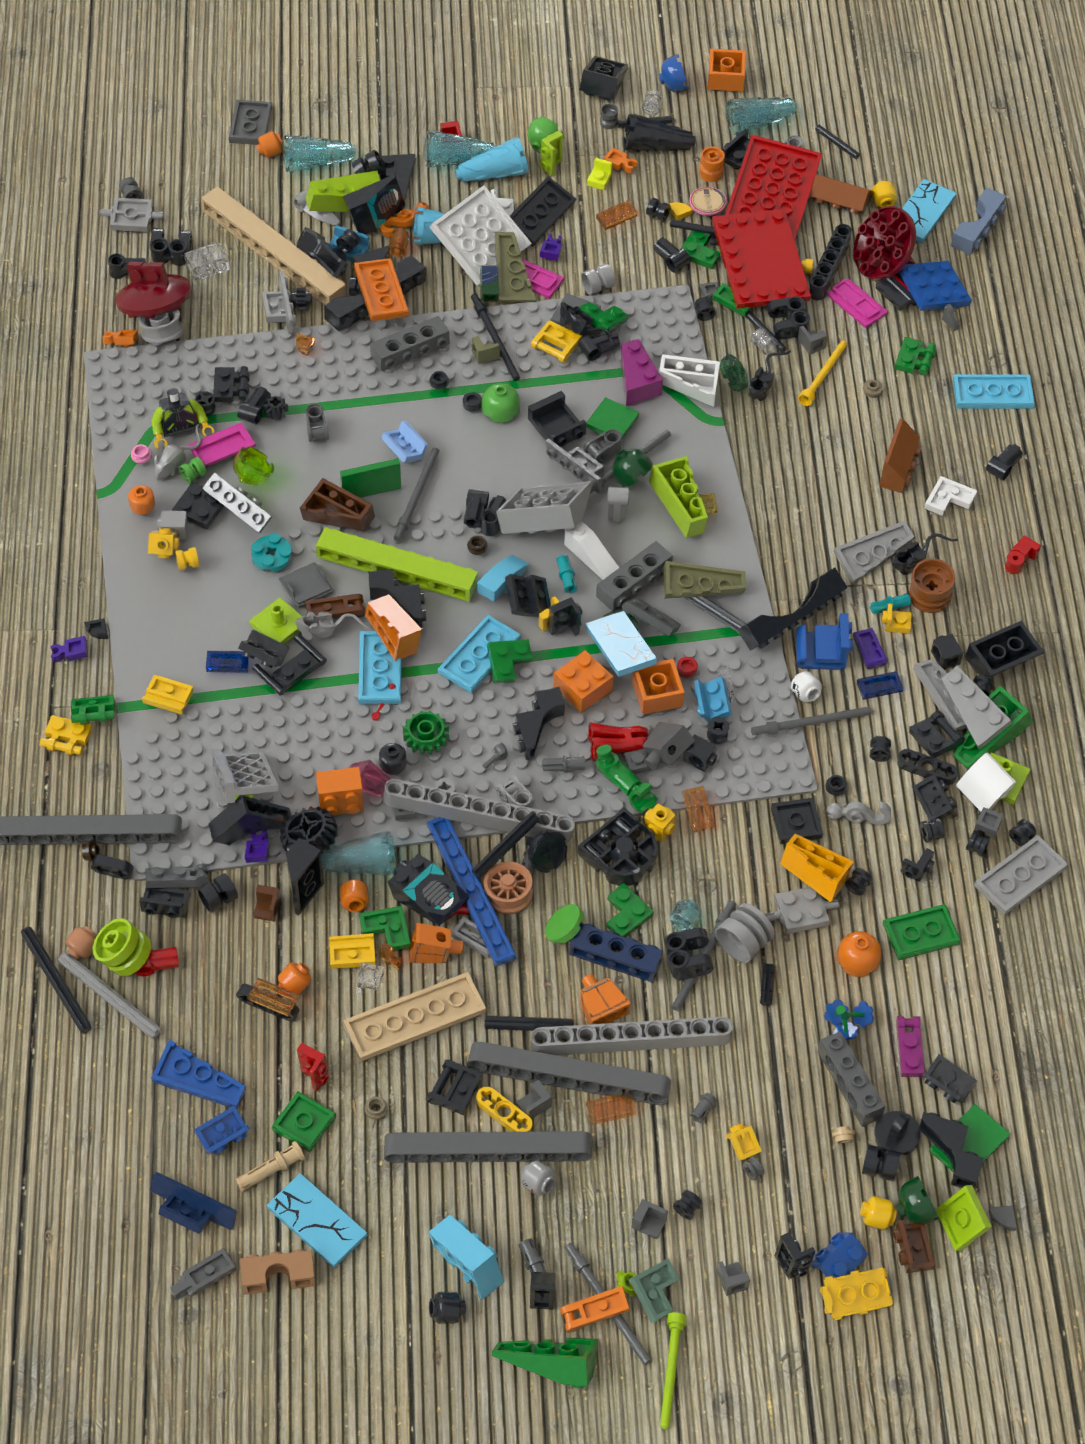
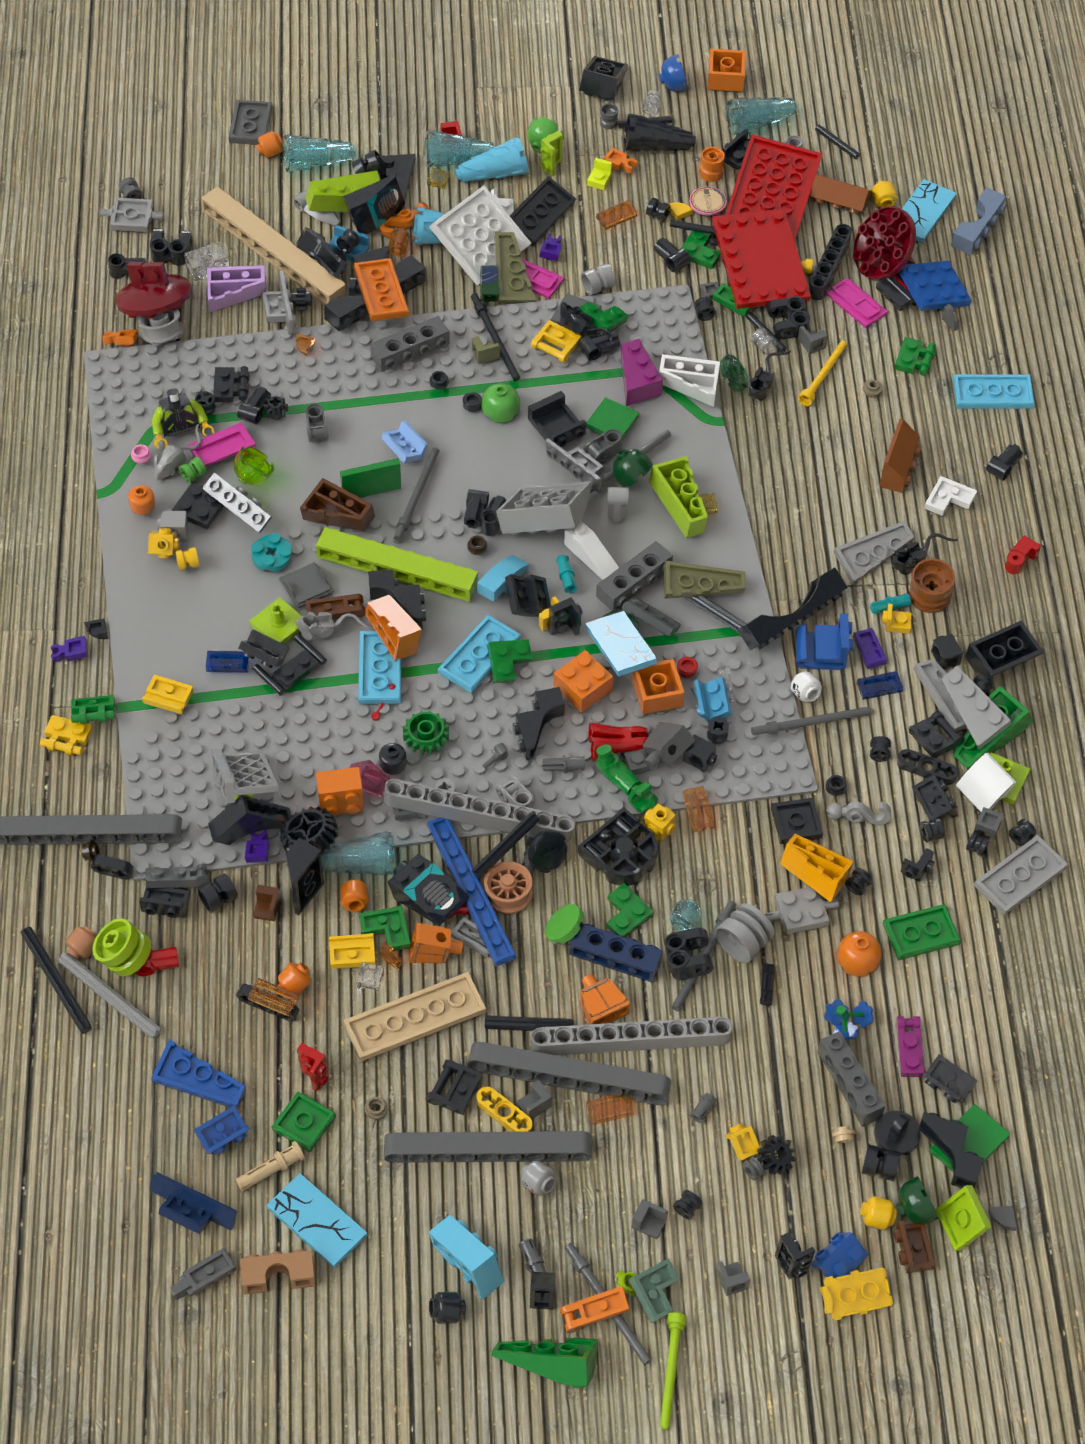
none -> lavender wedge [207,265,266,312]
none -> clear yellow tile [427,168,450,189]
none -> black gear [756,1135,797,1175]

